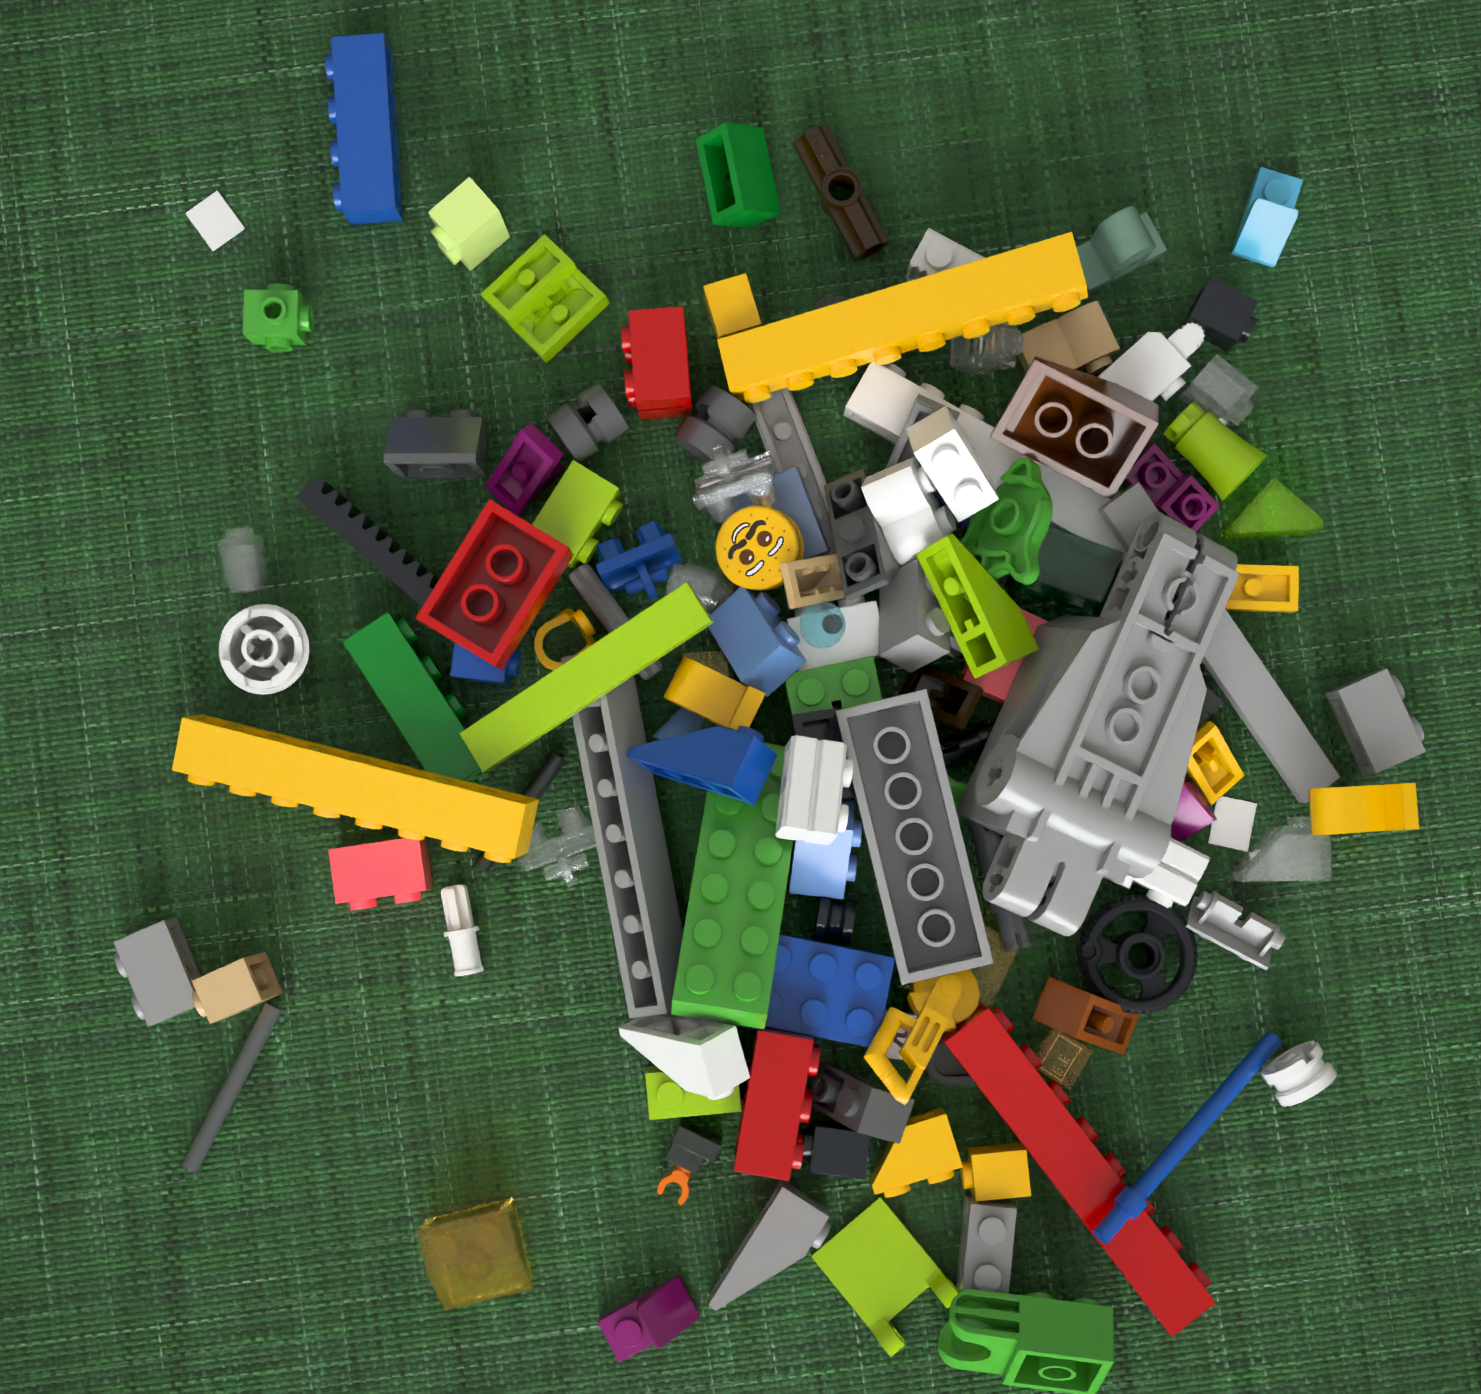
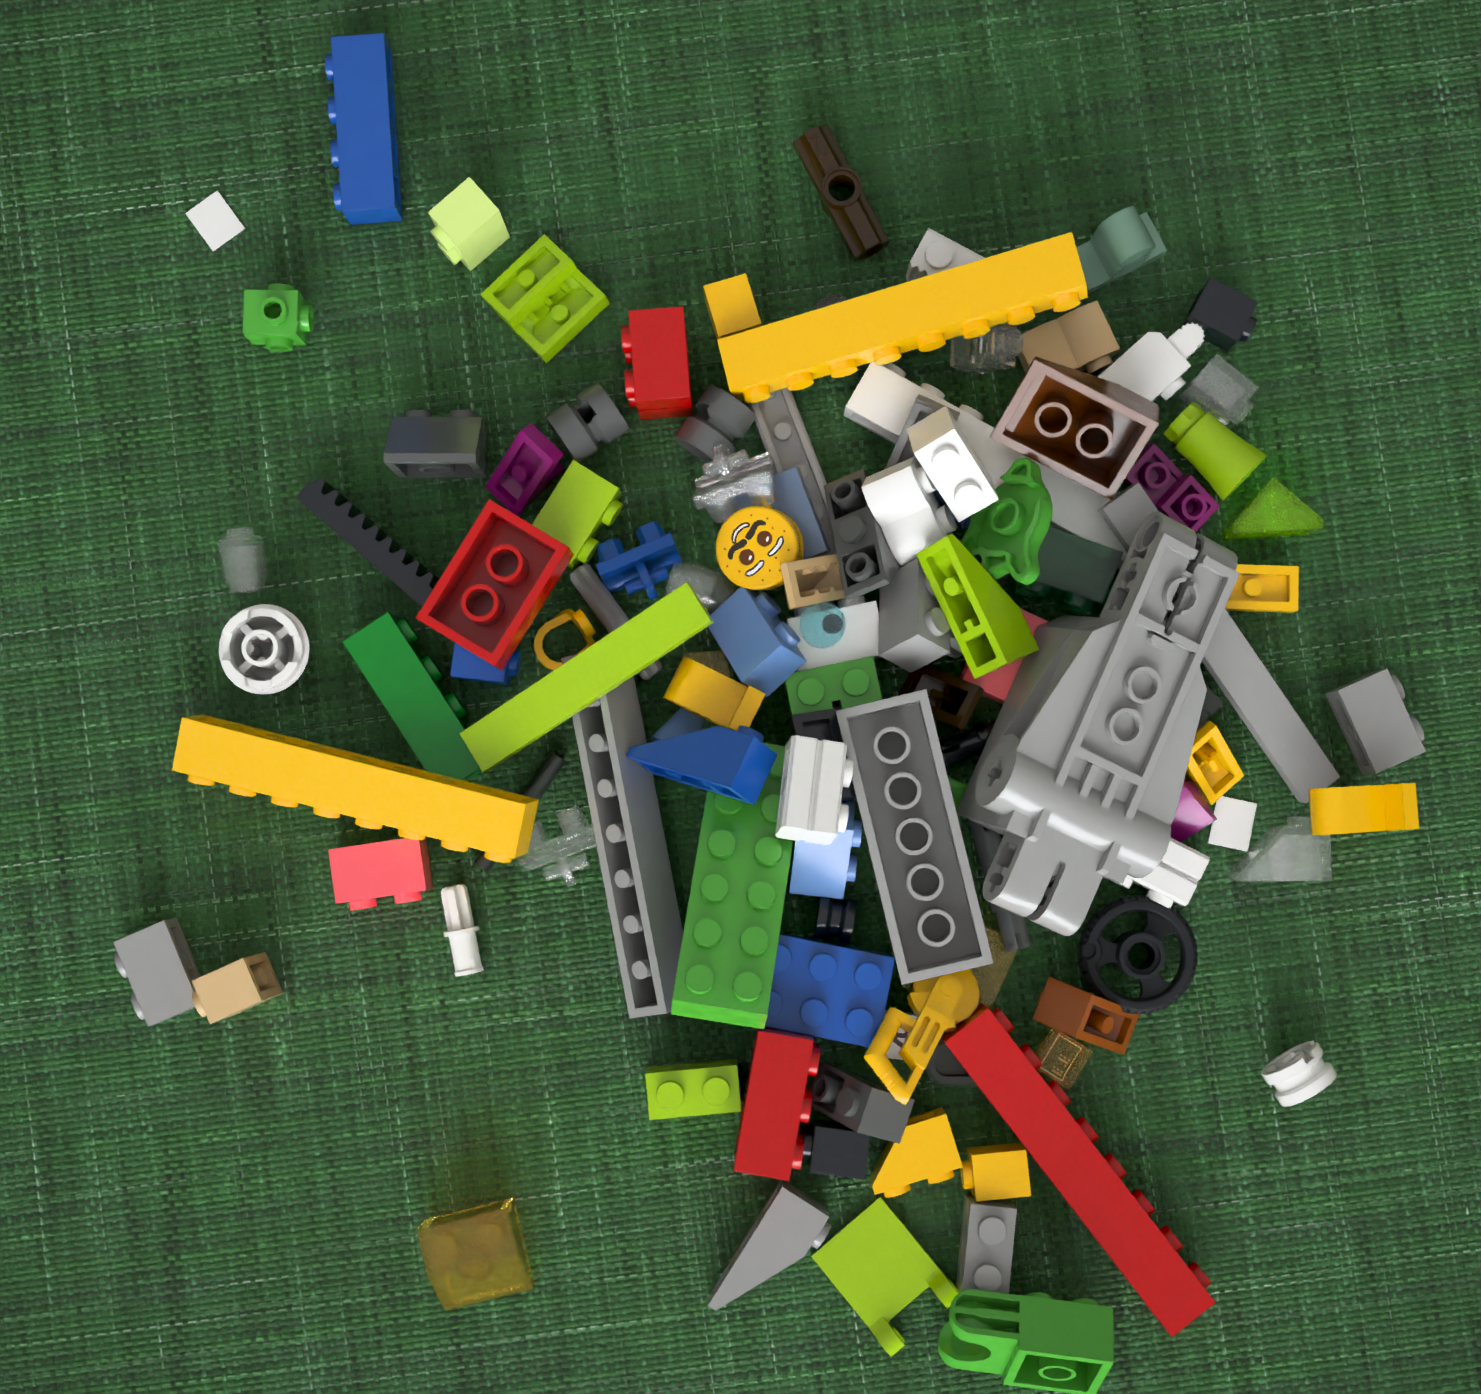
dark grey bar [181,1001,282,1173] -> none
magenta slope [598,1274,700,1363] -> none
white slope [618,1012,750,1100] -> none
pearl dark grey piece [657,1118,723,1205] -> none
green brick [696,122,781,229] -> none
blue bar [1093,1031,1282,1244] -> none
light grey hinge [1185,891,1286,971] -> none
medium azure slope [1231,167,1303,268] -> none

